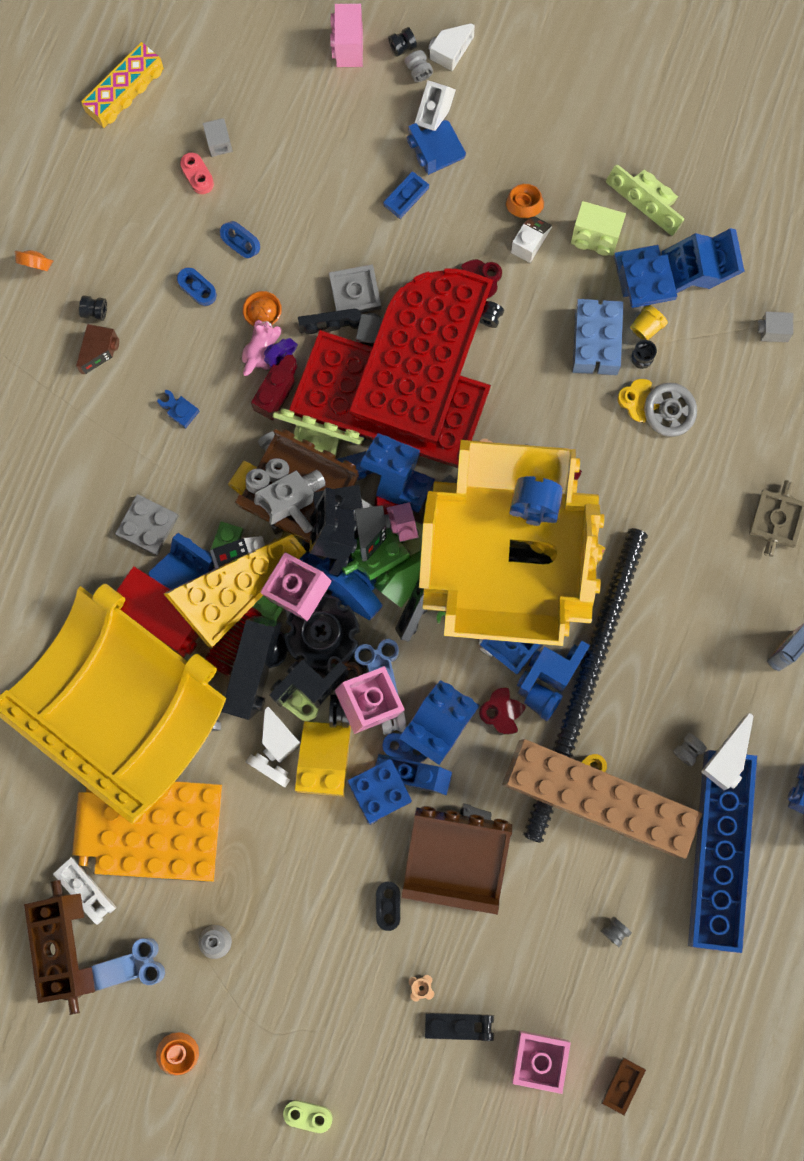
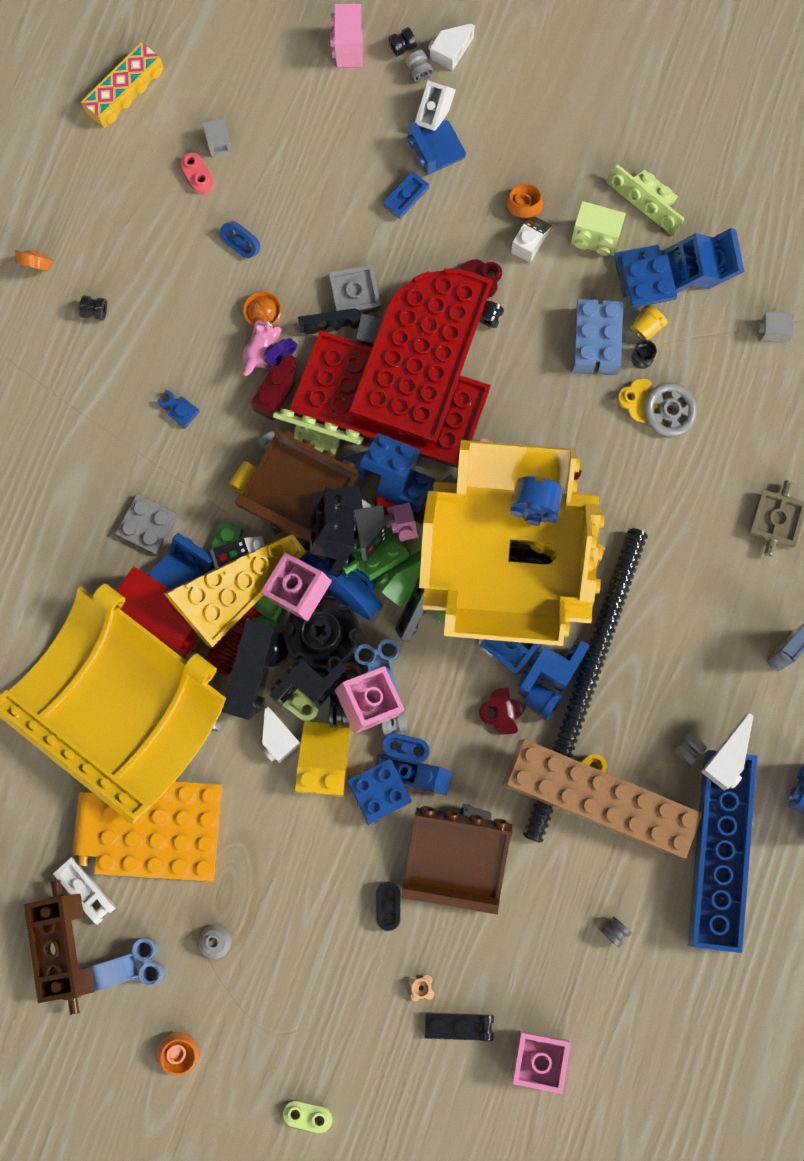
copper slope [76,324,119,374] -> none
blue plate [177,268,217,306] -> none
light grey piece [246,458,325,533] -> none
white plate [246,753,290,787] -> none
blue bracket [399,680,480,765] -> none
reddish brown plate [601,1057,646,1116] -> none

